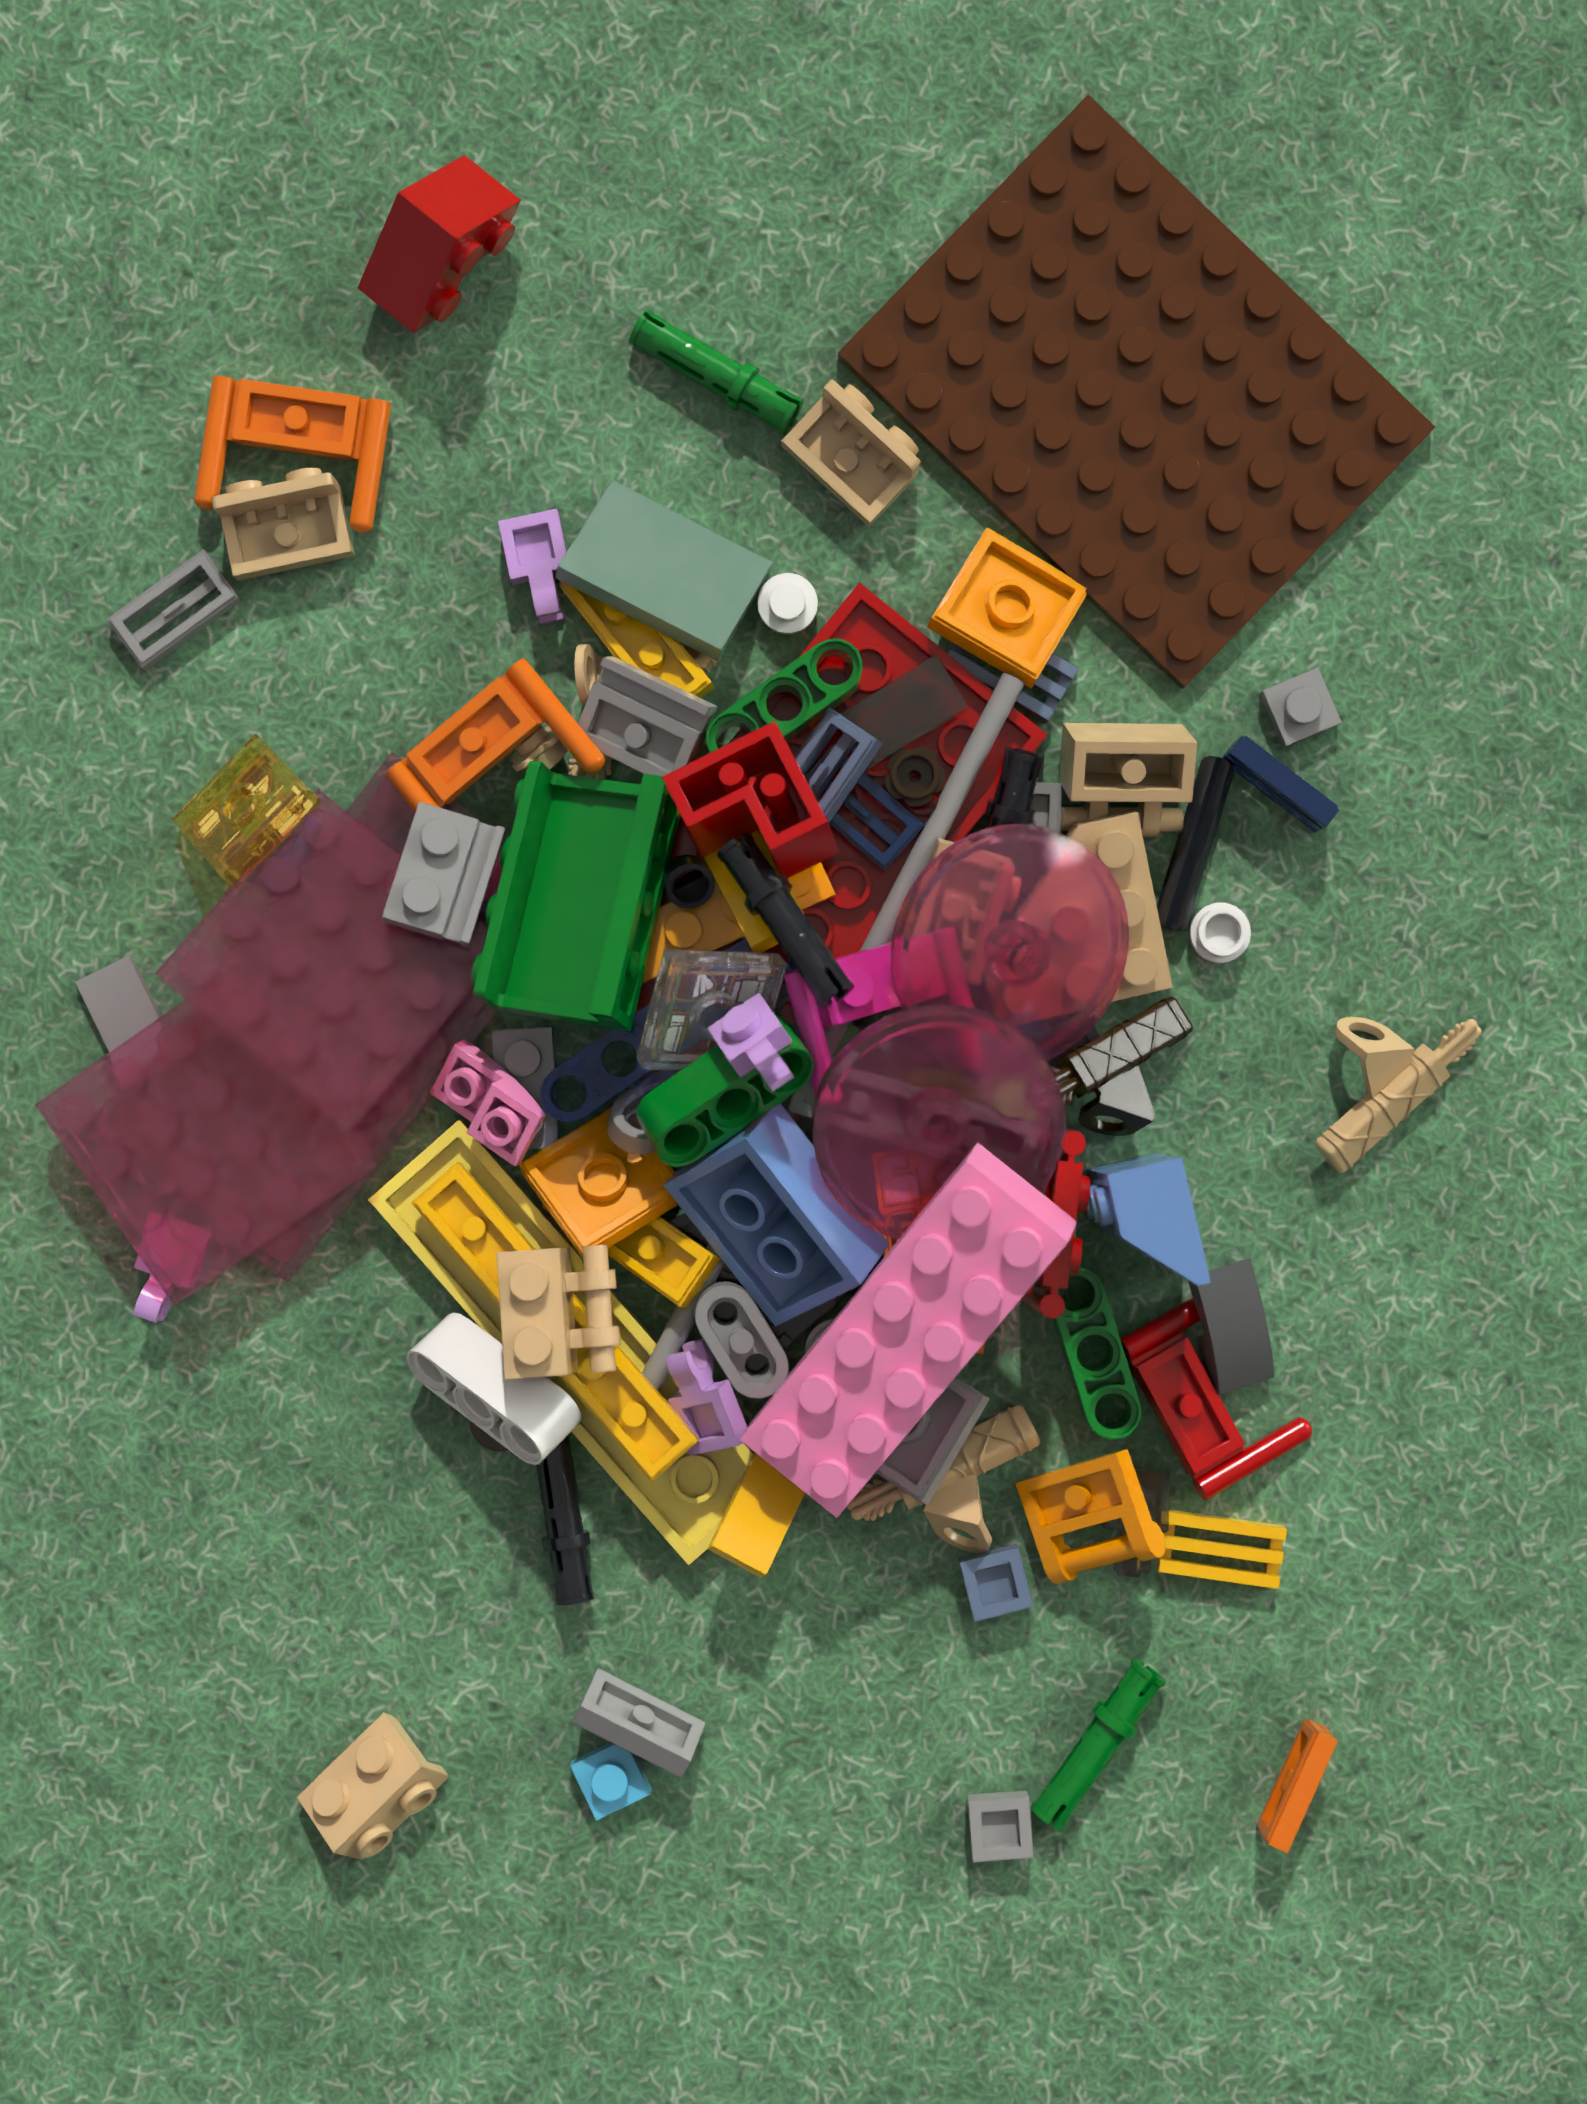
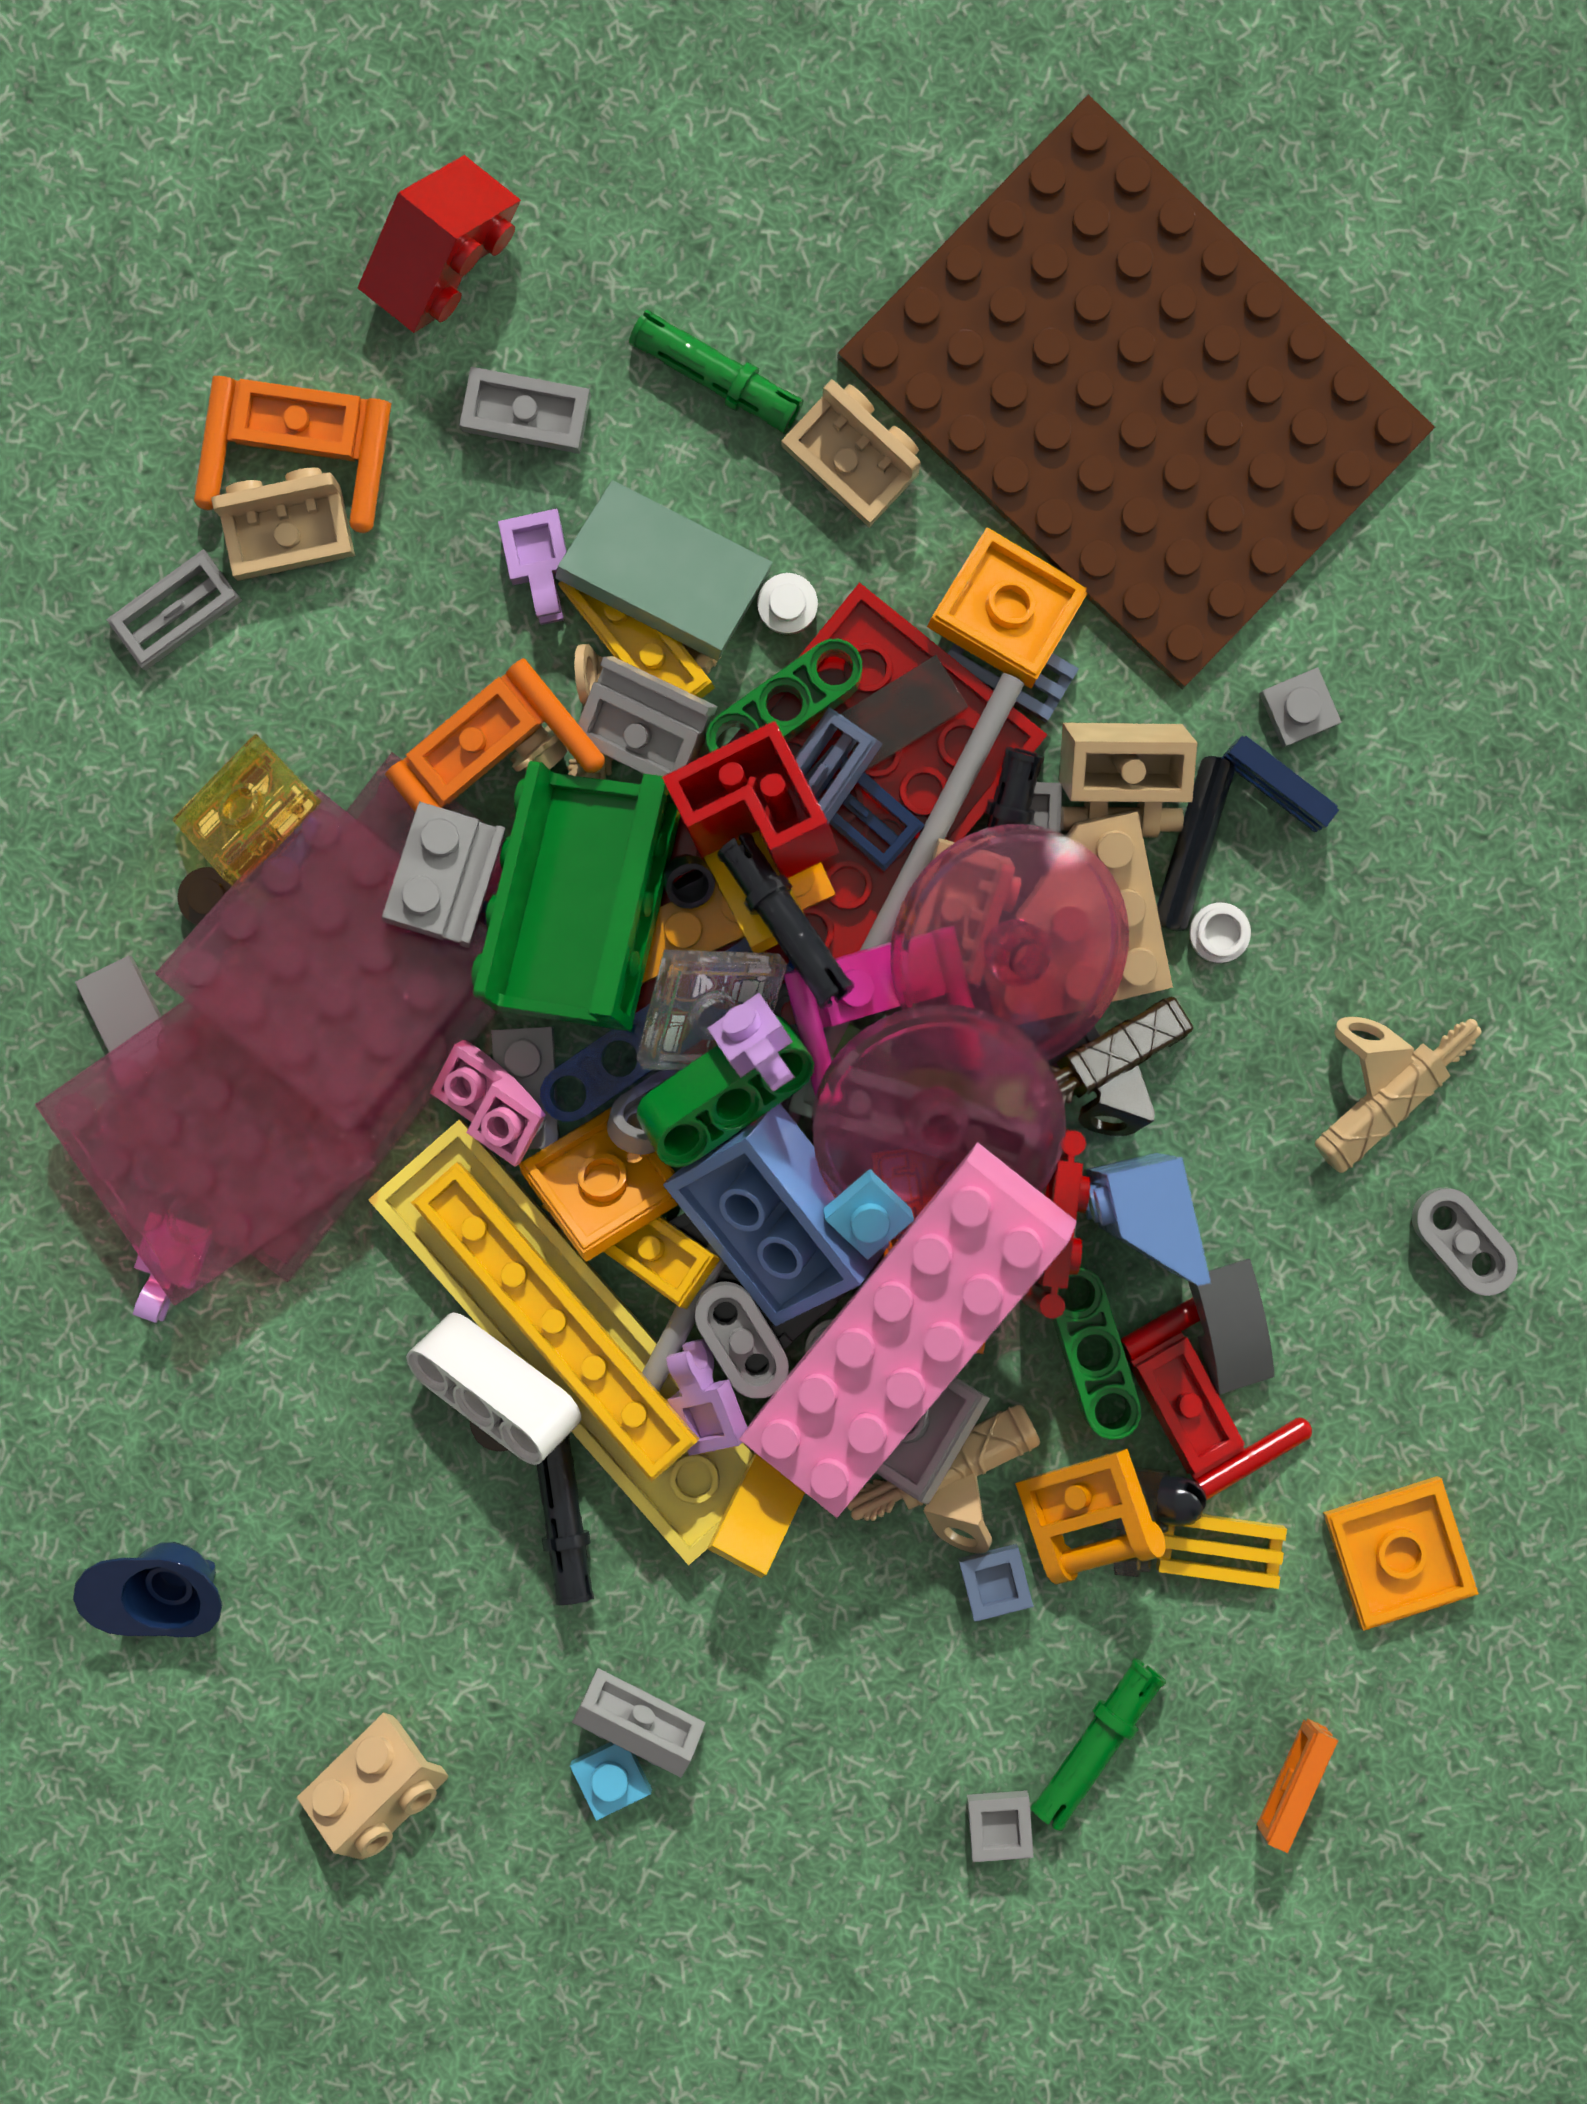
tan brick [497,1245,620,1380] -> none
dark brown plate [885,746,945,807] -> none
none -> dark blue piece [73,1542,222,1637]
none -> dark brown plate [177,867,240,928]
none -> light grey plate [459,367,591,454]
none -> medium azure plate [823,1169,914,1260]
none -> black hinge [1157,1475,1206,1526]
none -> light orange tile [1323,1476,1478,1631]
none -> light grey plate [1412,1188,1518,1296]

